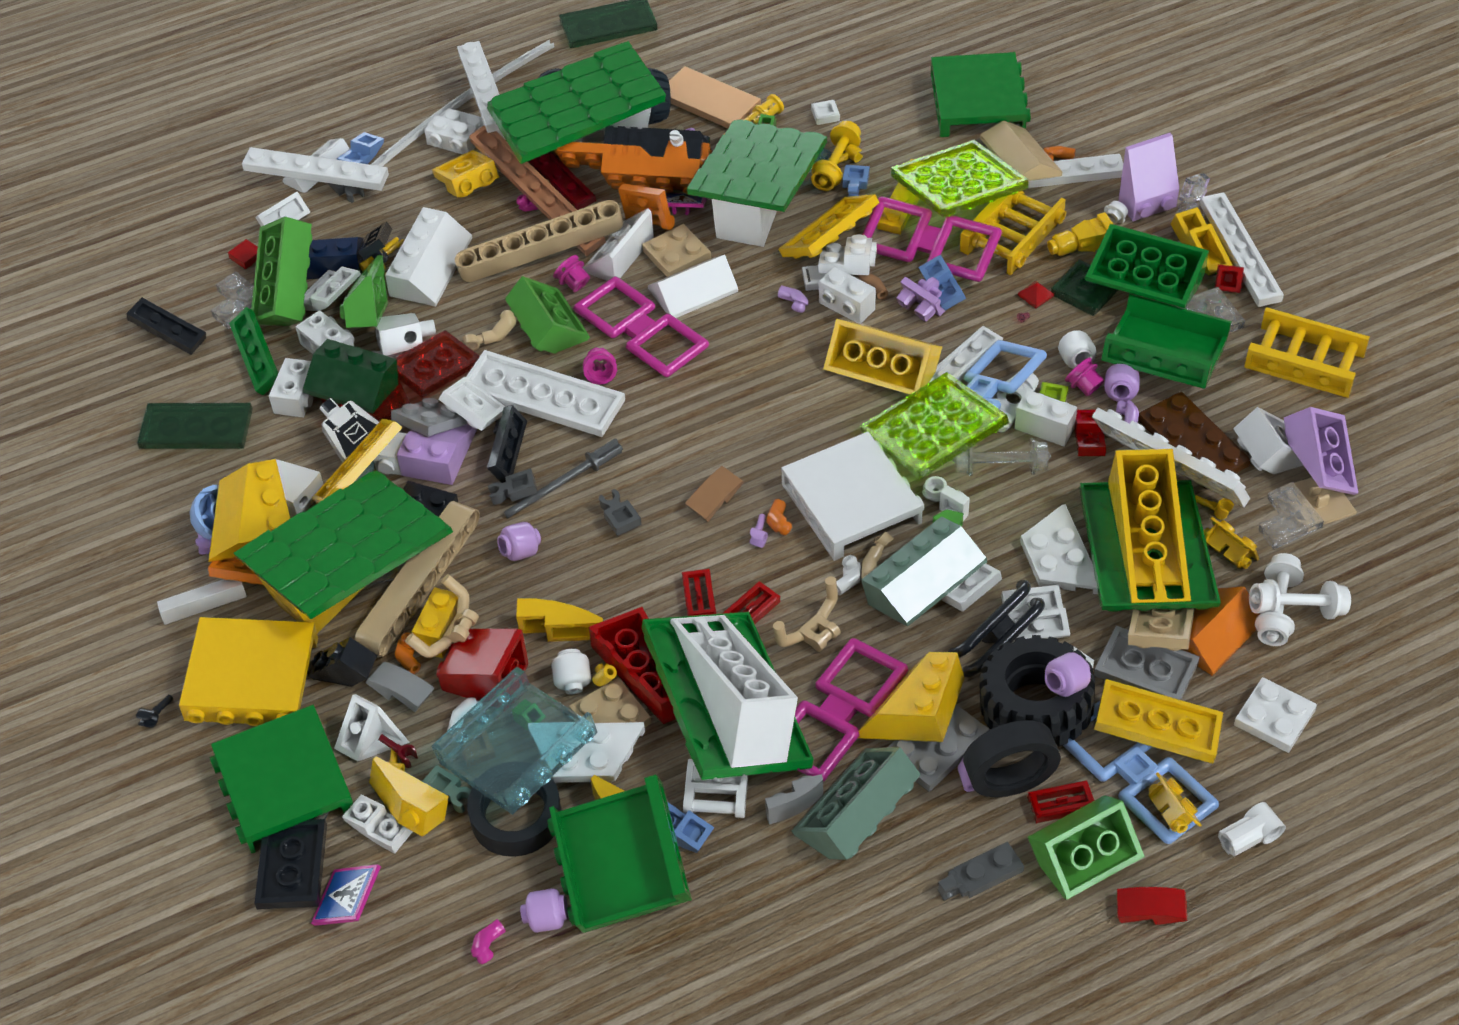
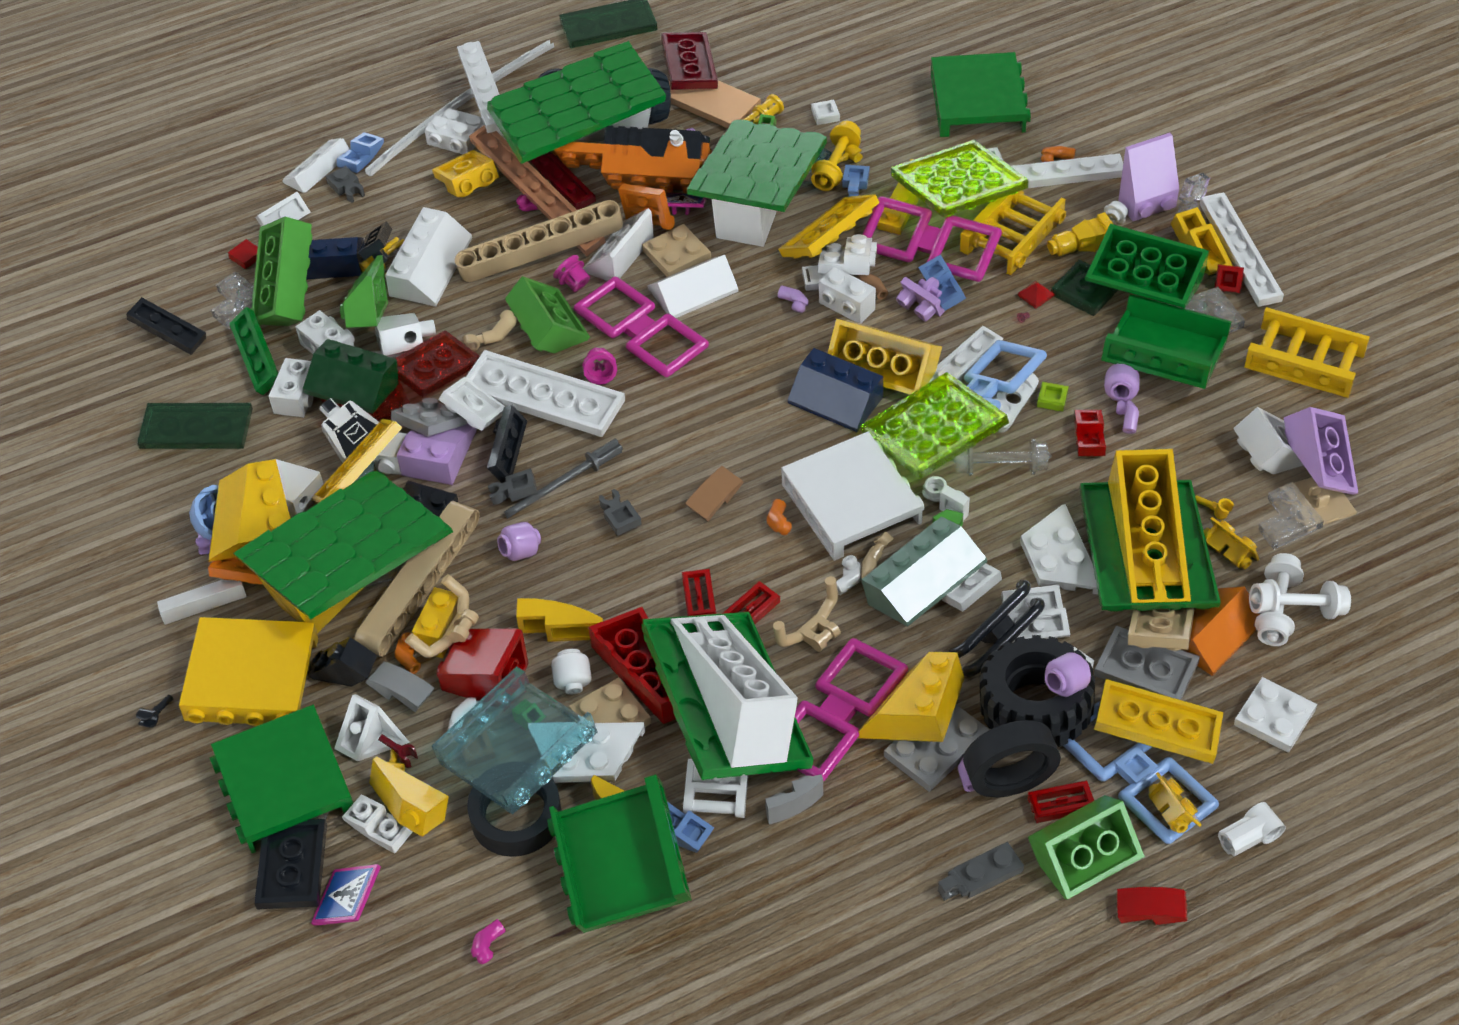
white plate [242,147,389,191] -> none
white slope [304,267,361,311] -> none
sand green plate [422,765,471,813] -> none
lavender head [520,888,569,933] -> none
yellow arm [592,663,617,686] -> none
lavender hand [750,514,768,548] -> none
sand green slope [791,747,921,860] -> none
tan slope [980,121,1063,182] -> none
white brick [1014,390,1077,447] -> none
white head [1058,330,1097,369] -> none
dark pink piece [1065,357,1104,397] -> none
white plate [1092,408,1250,508] -> none
reddish brown plate [1138,391,1250,489] -> none
none -> dark red tile [661,32,718,90]
none -> dark blue slope [788,348,883,432]

